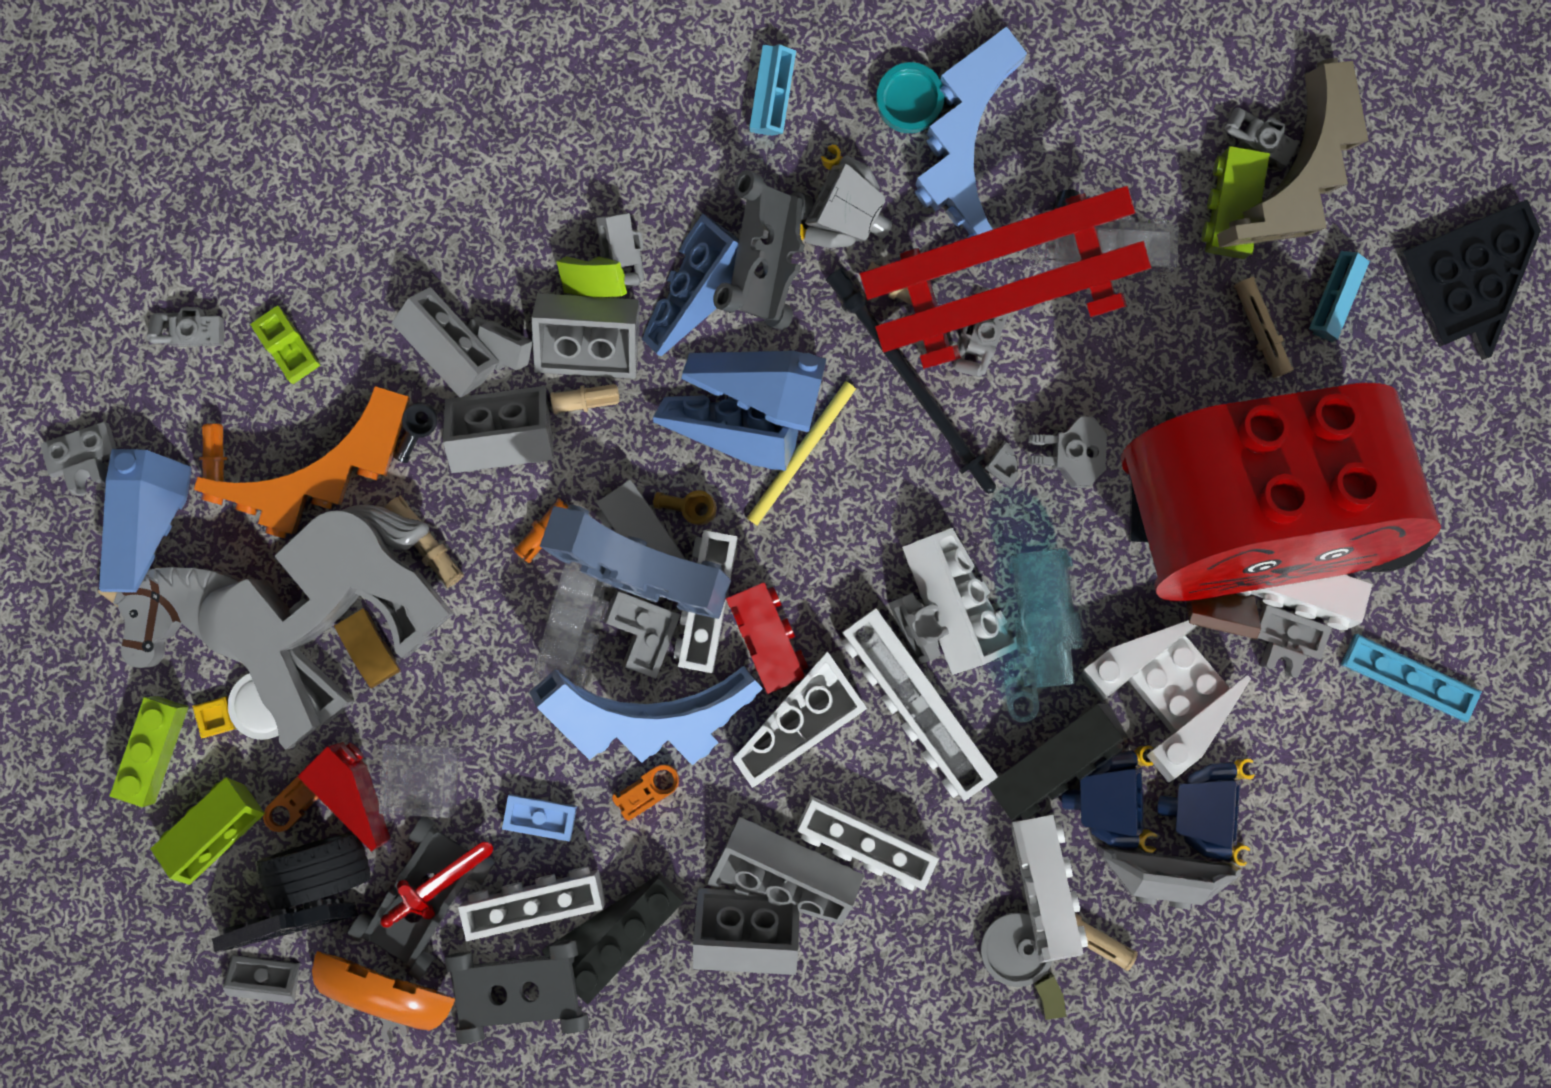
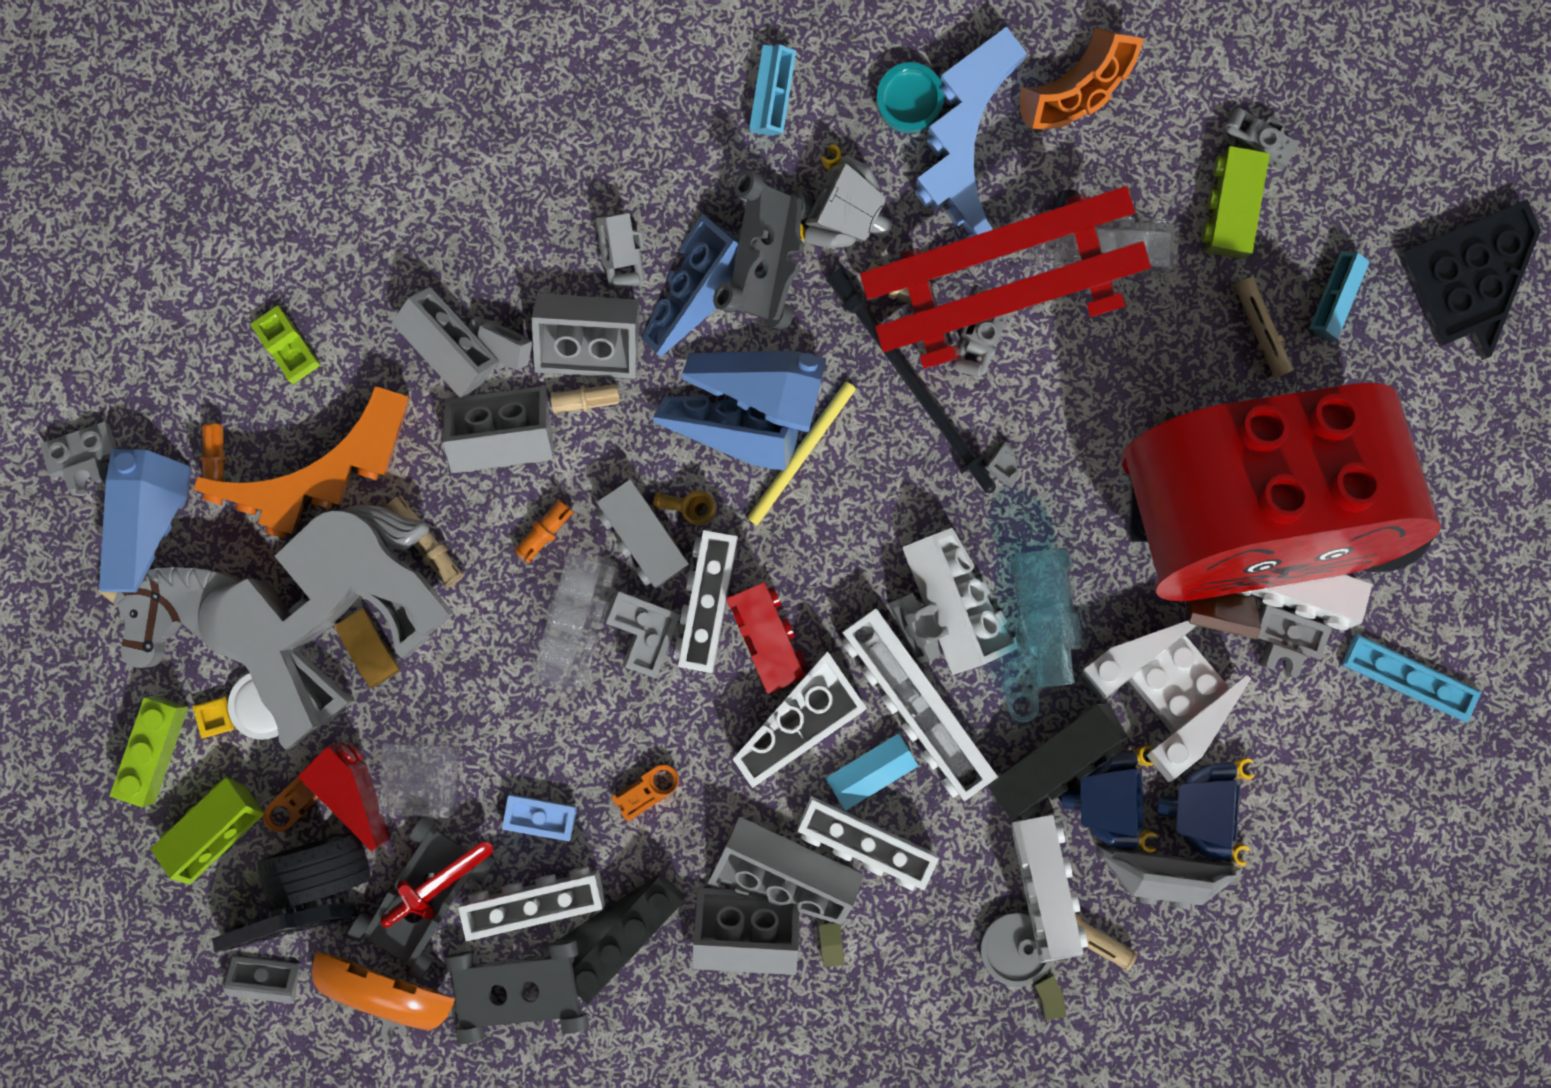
light grey piece [147,307,224,347] -> none
black bar [393,402,438,463] -> none
light blue arch [529,666,763,765] -> none
sand blue brick [540,505,731,619] -> none
lime slope [556,256,627,297] -> none
light grey hinge [1027,416,1107,488] -> none
dark tan arch [1217,58,1369,248] -> none
none -> olive piece [819,923,845,967]
none -> medium azure piece [826,733,918,811]
none -> orange brick [1019,28,1144,129]

